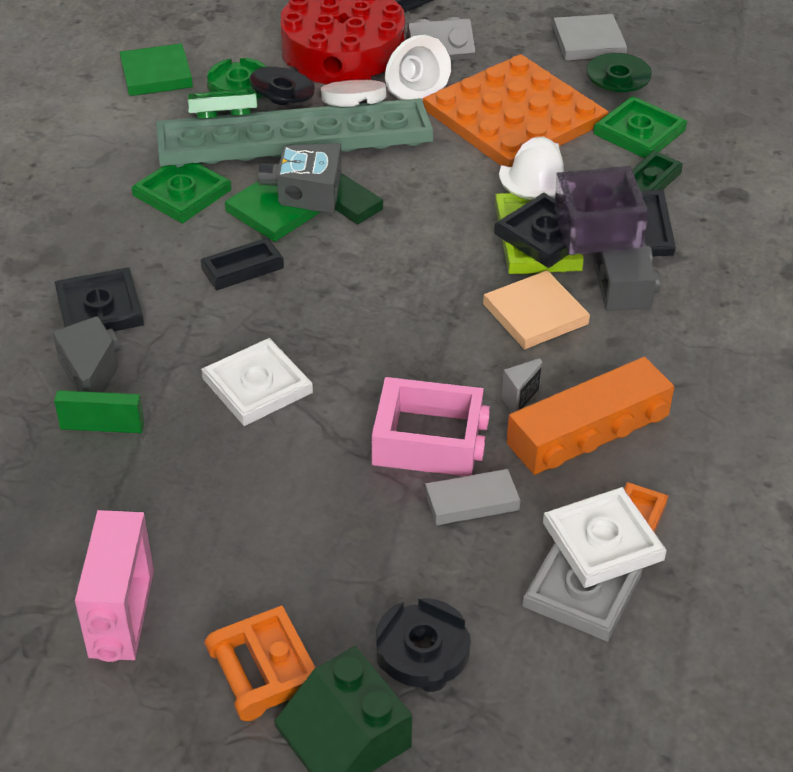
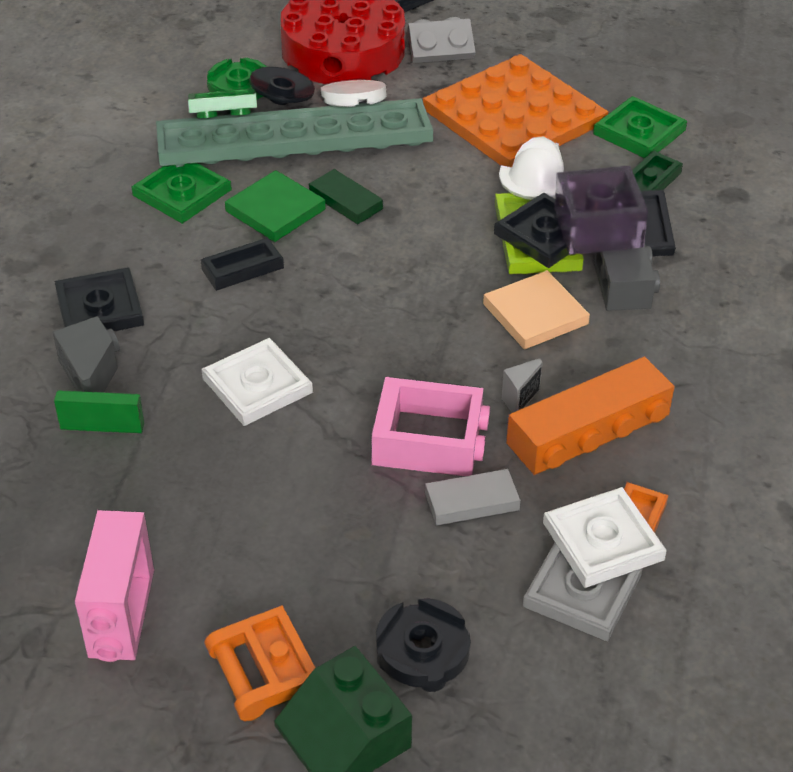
green tile [119,43,193,96] -> none
dark grey torso [258,143,342,213] -> none
white helmet [385,35,451,101] -> none
light grey tile [552,14,627,61] -> none
dark green dish [587,53,652,92] -> none

